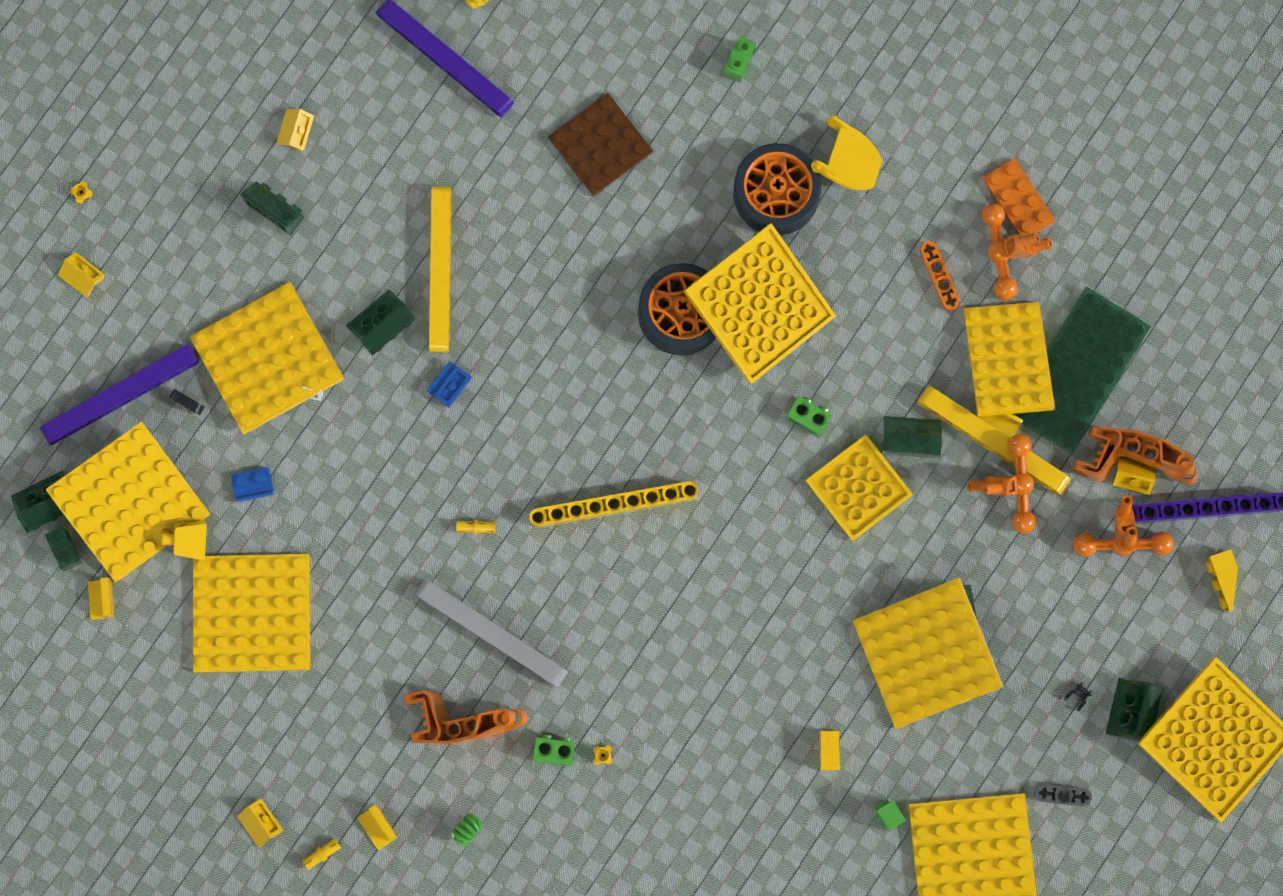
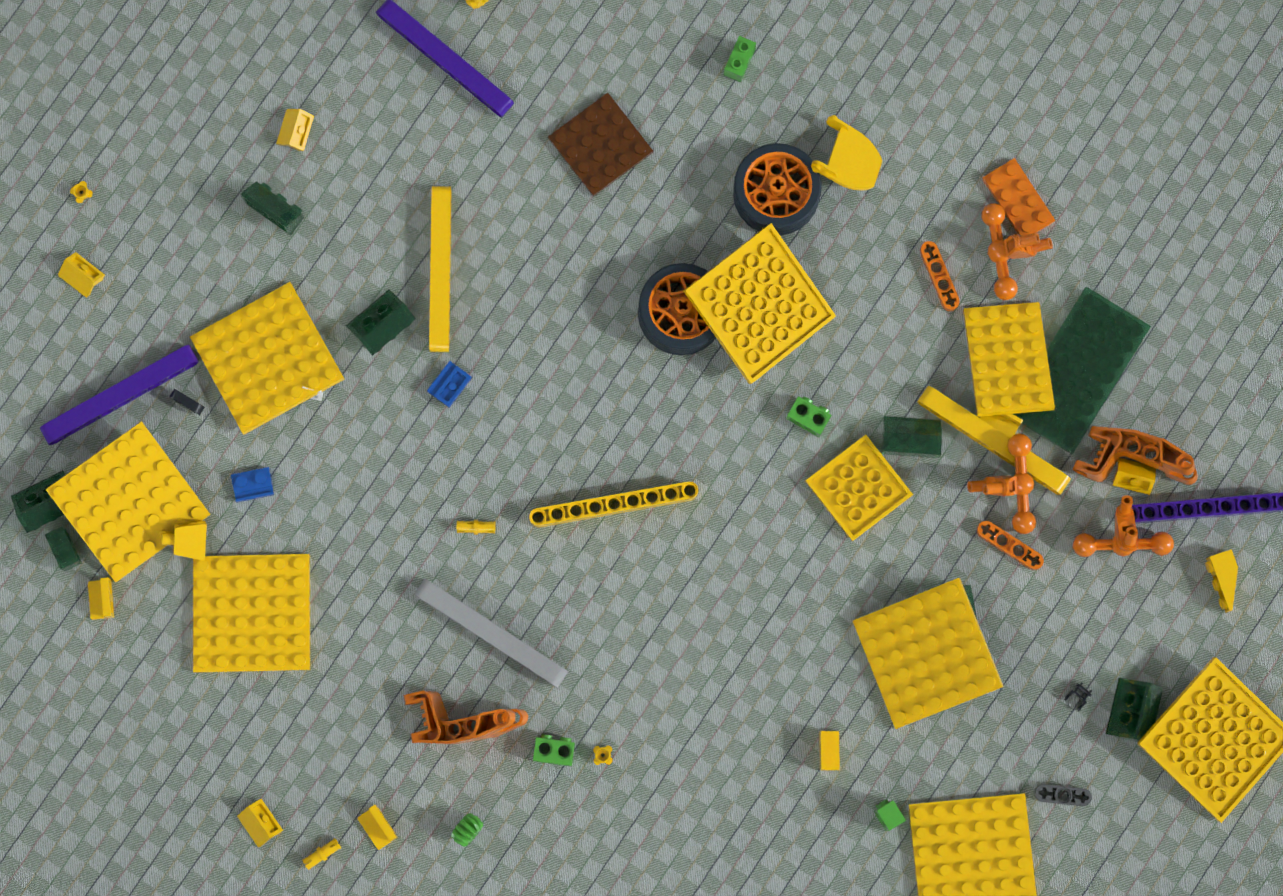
none -> orange beam [977,521,1044,570]

